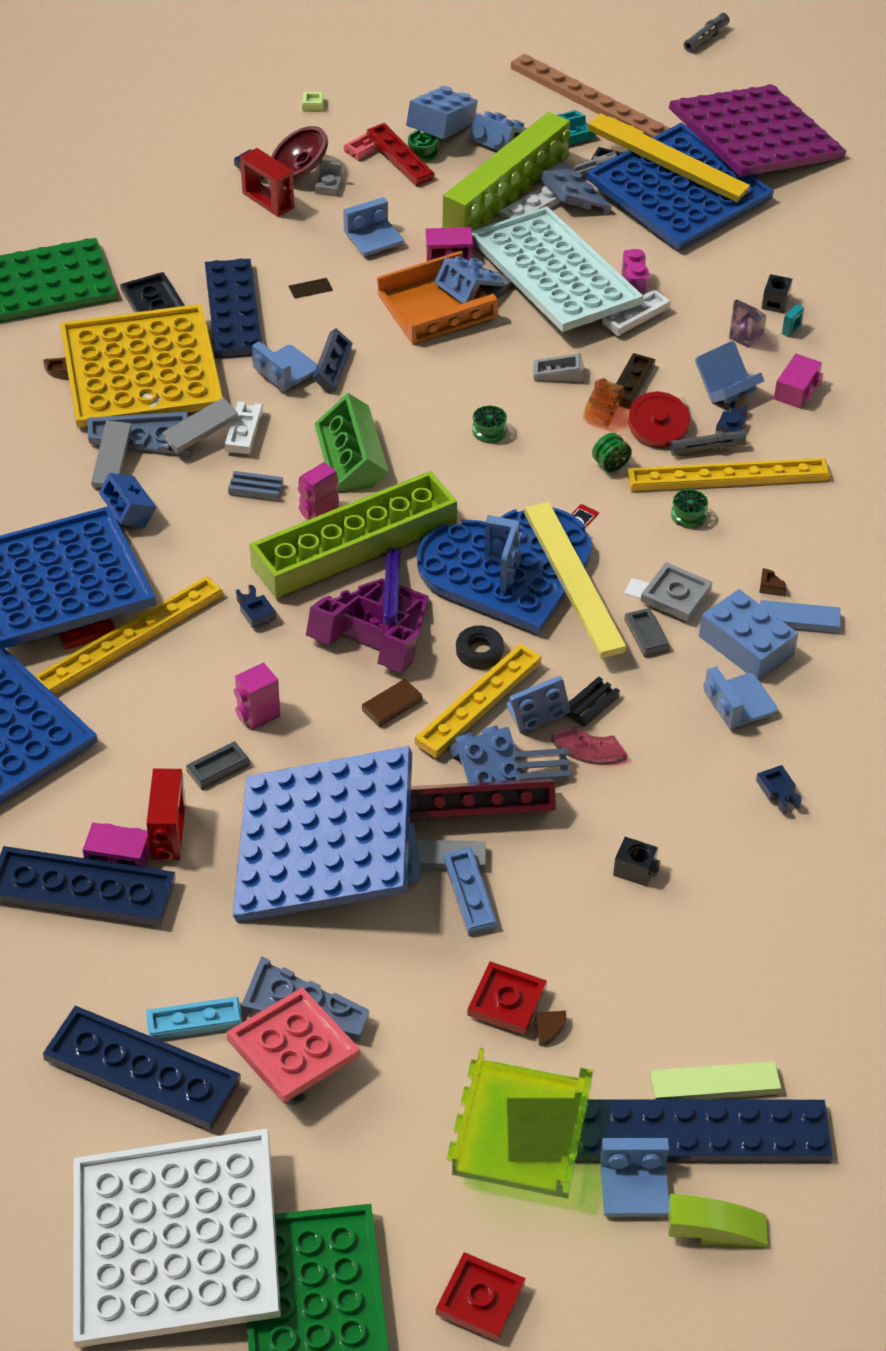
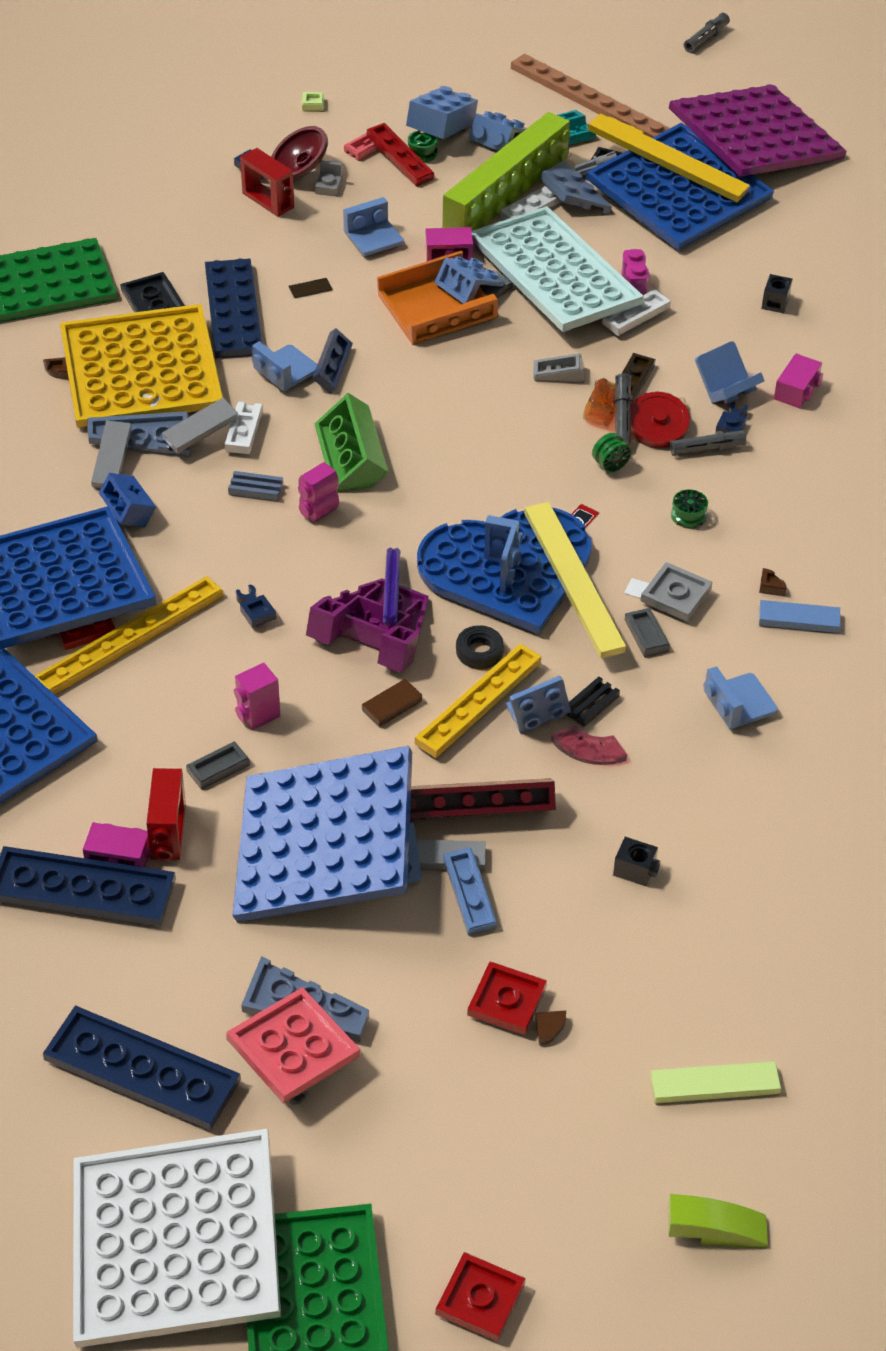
medium azure tile [146,997,242,1040] -> none
lime brick [249,471,457,599] -> none
clear neon green panel [447,1048,593,1199] -> none
medium blue bracket [449,725,524,783] -> none
green wheel [472,405,507,443] -> none
dark blue plate [506,1099,833,1163] -> none
sand blue tile [512,748,572,780] -> none
medium blue bracket [600,1138,669,1217] -> none
yellow tile [627,458,830,492] -> none
medium blue brick [699,589,799,680] -> none
slope [729,299,767,348] -> none
dark blue plate [756,765,801,814] -> none
teal tile [782,304,804,337] -> none
none -> dark grey pin [613,374,633,447]

